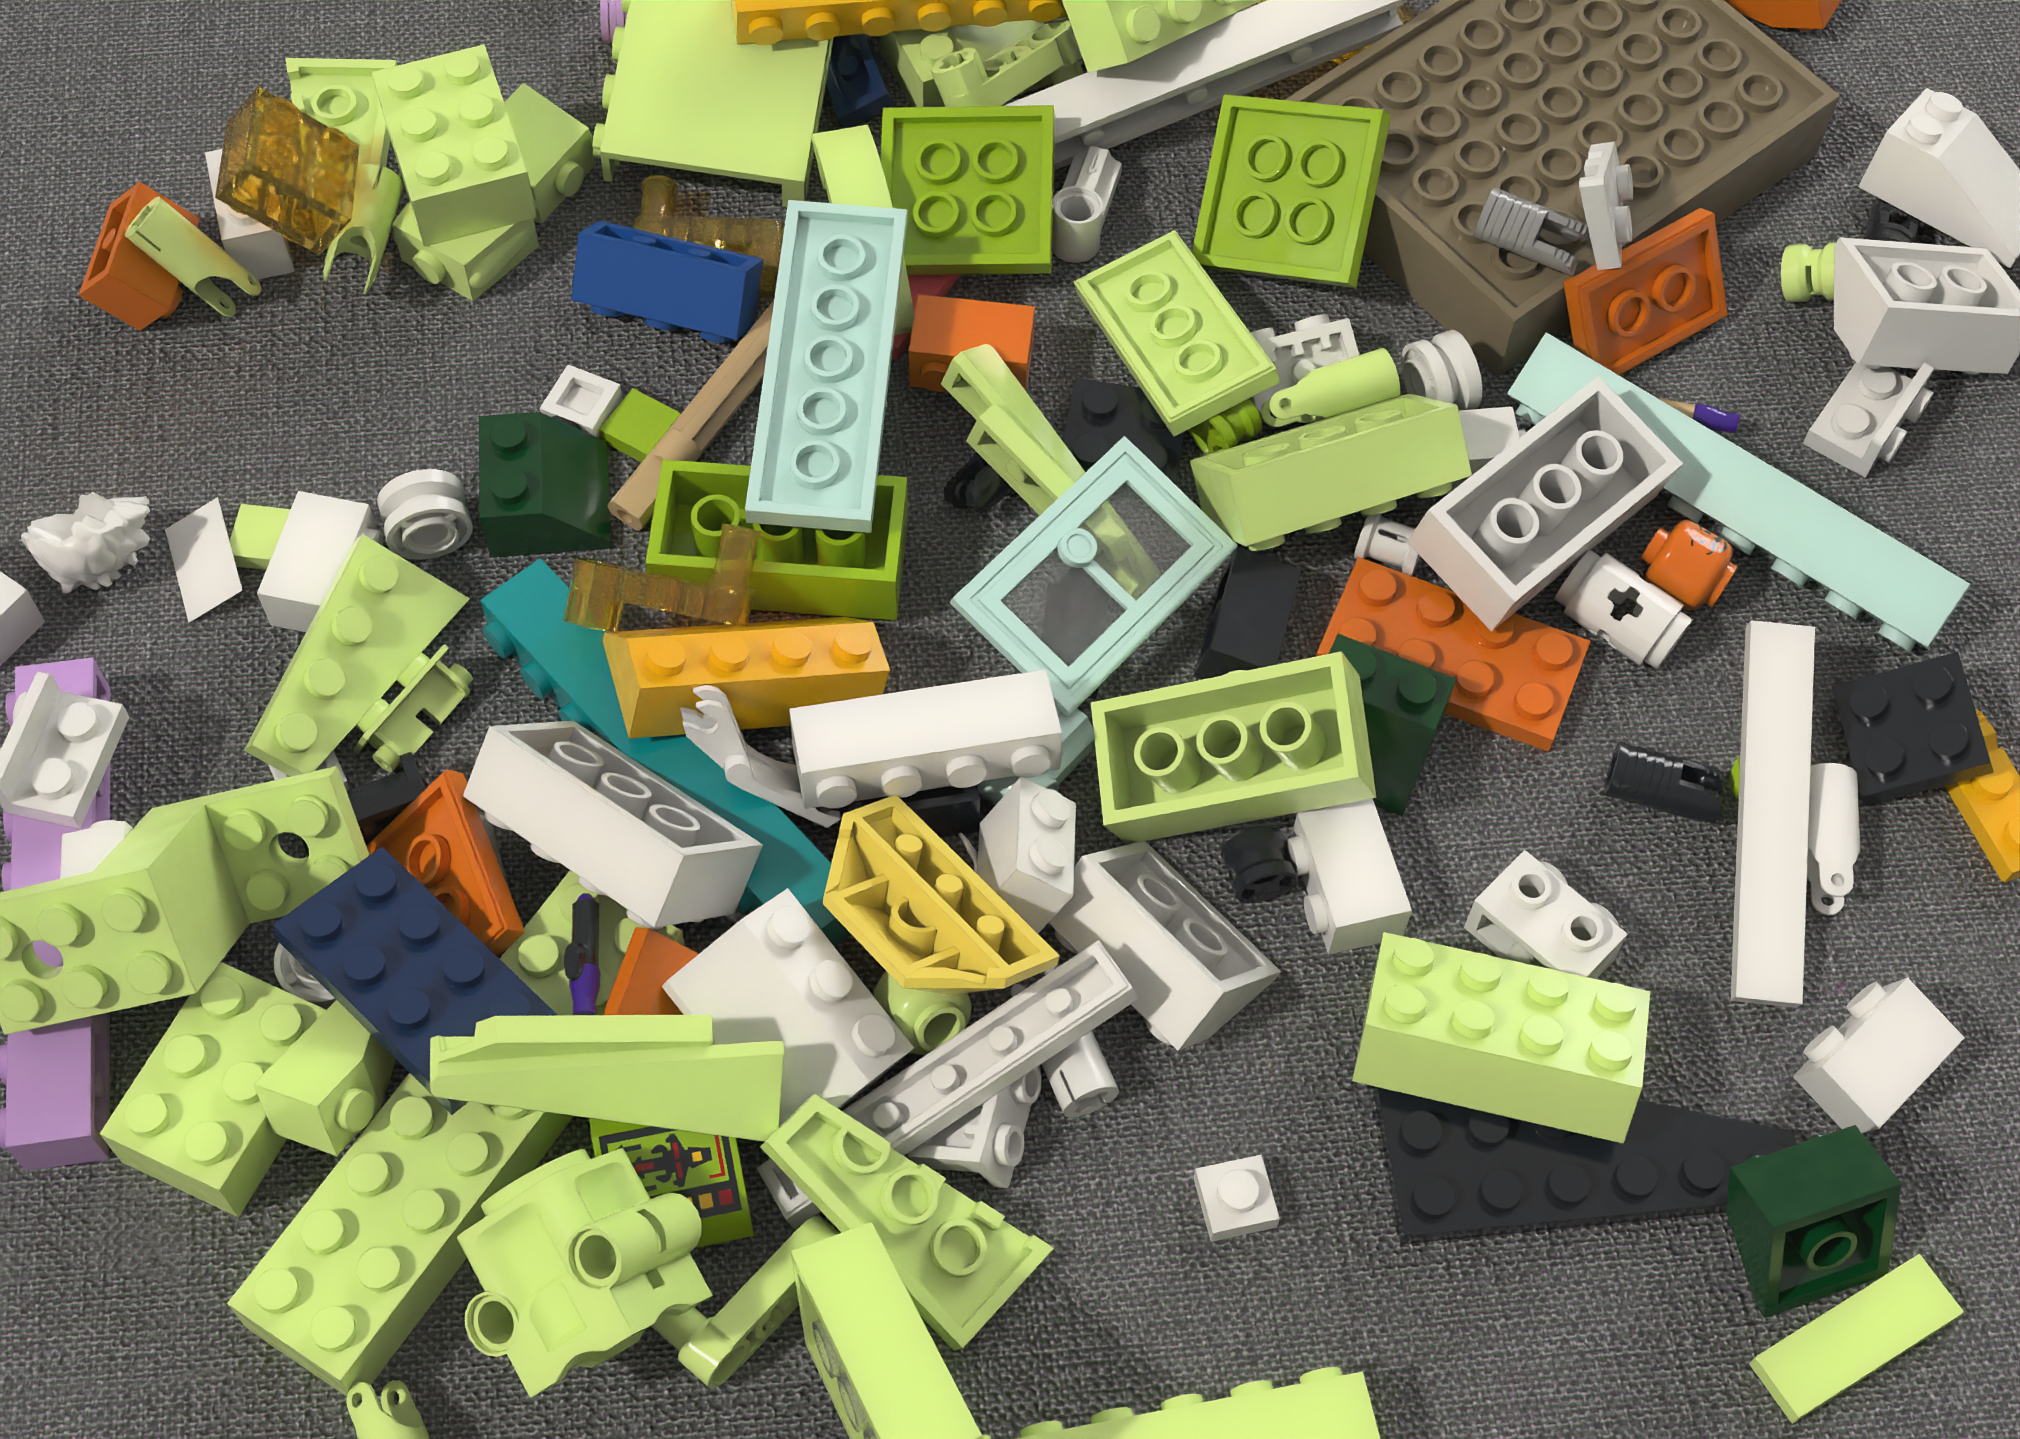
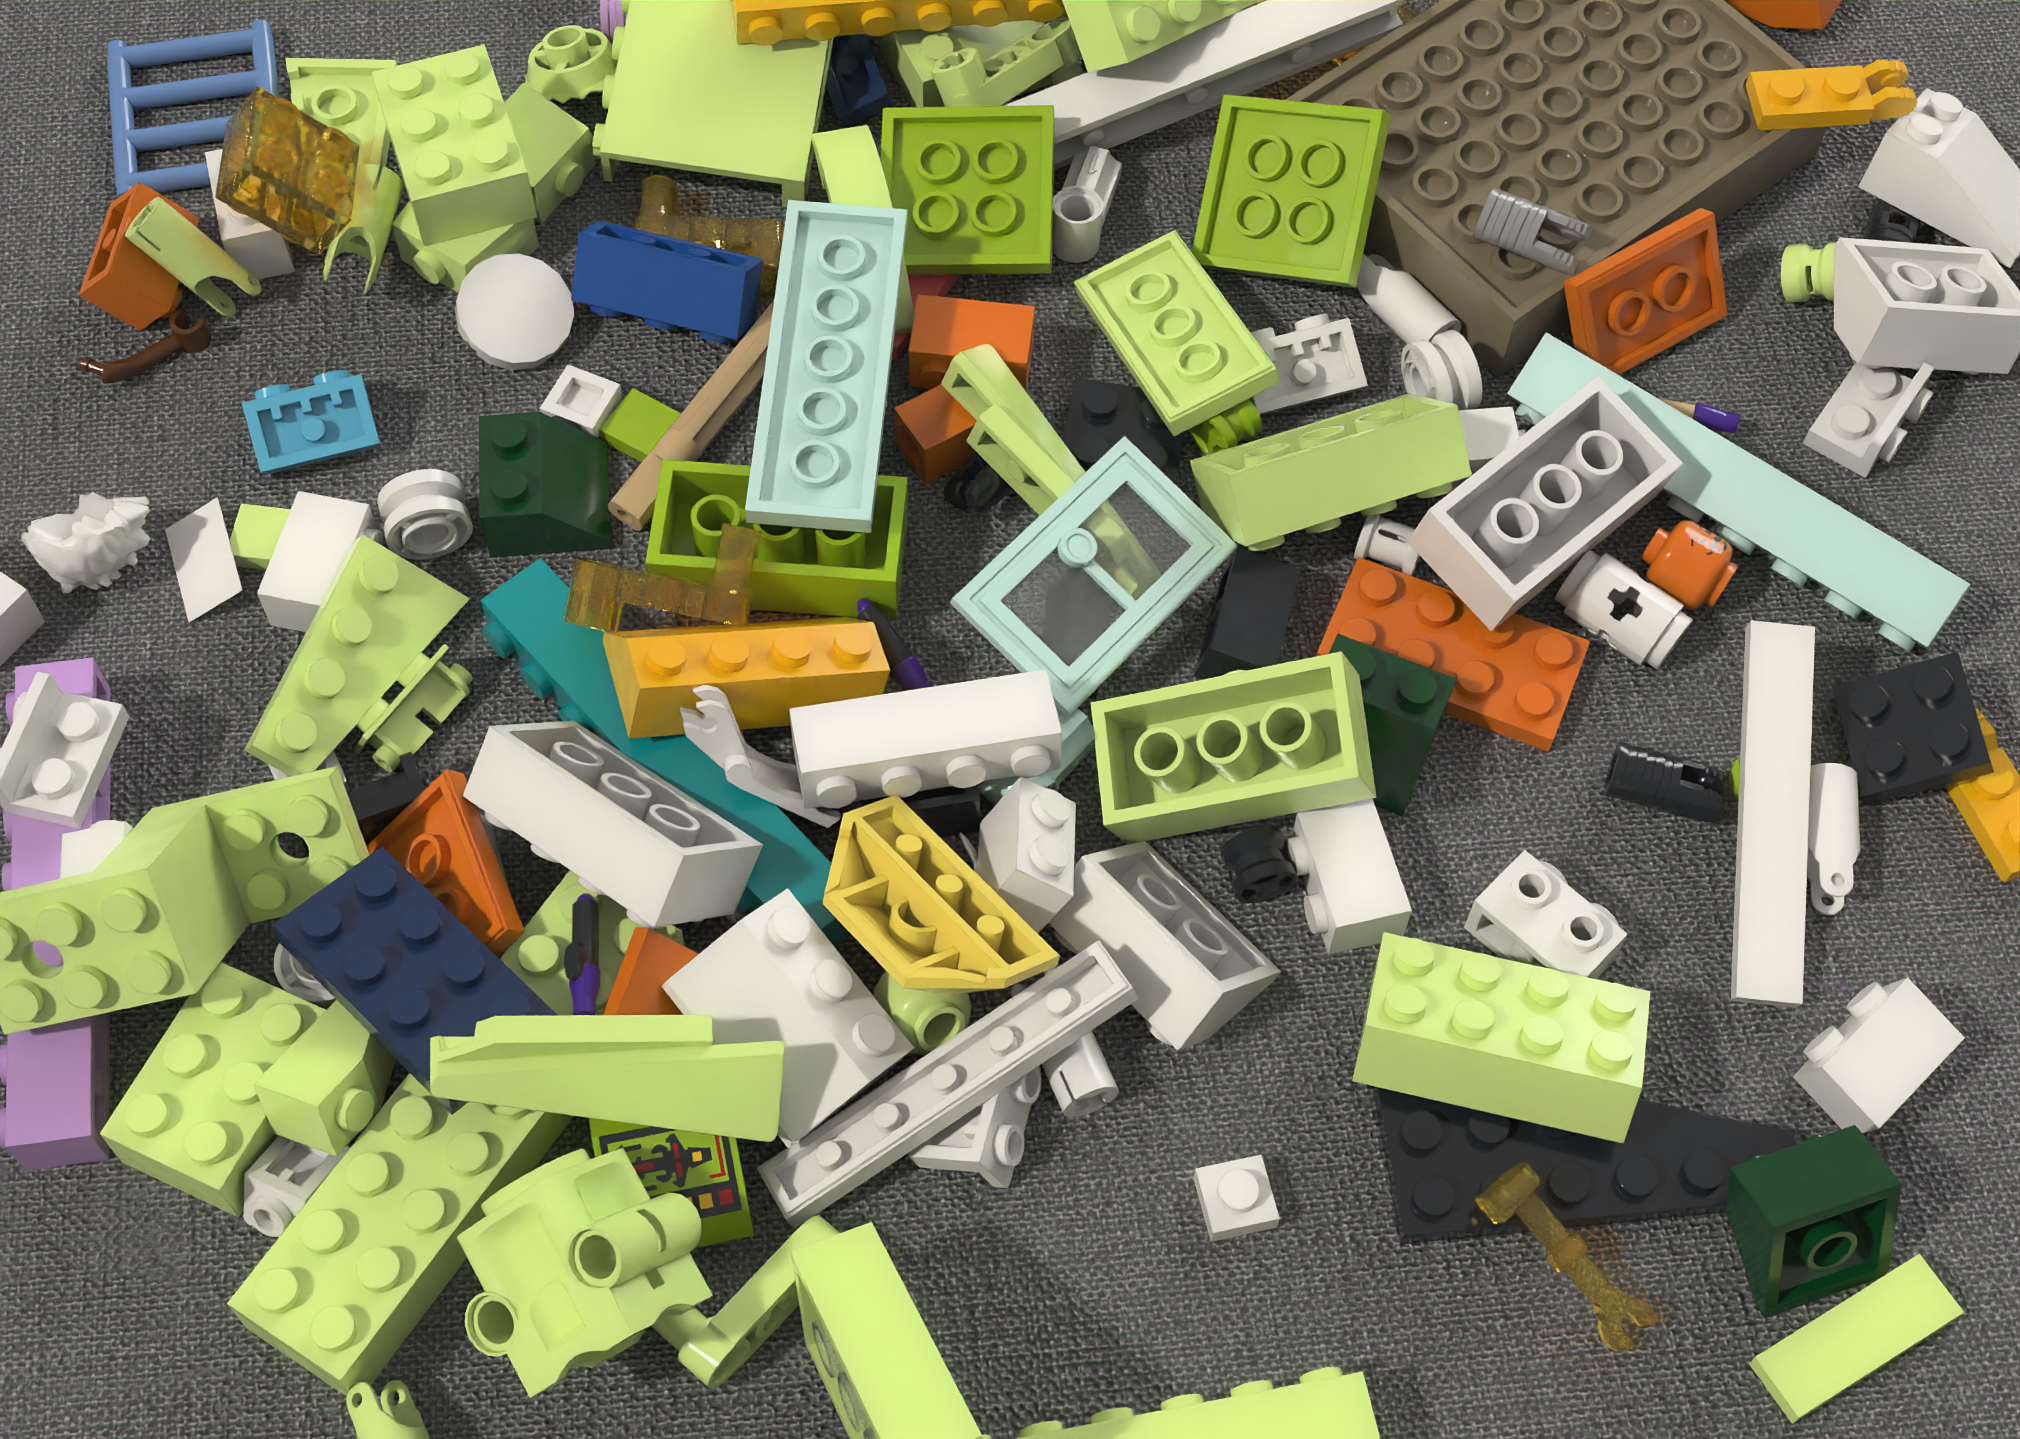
yellowish green wing [760,1094,1054,1351] -> none
yellowish green piece [1261,348,1400,427] -> none
white wing [1579,141,1633,271] -> none
none -> reddish brown piece [79,309,211,384]
none -> medium blue bar [107,20,287,198]
none -> medium azure bracket [242,370,381,476]
none -> white bracket [243,1136,350,1237]
none -> white tile [455,253,575,370]
none -> yellowish green piece [524,25,618,104]
none -> piece [857,598,931,691]
none -> orange brick [894,385,977,484]
none -> white piece [1356,254,1461,344]
none -> clear yellow piece [1474,1161,1658,1352]
none -> yellow hinge [1745,59,1918,131]

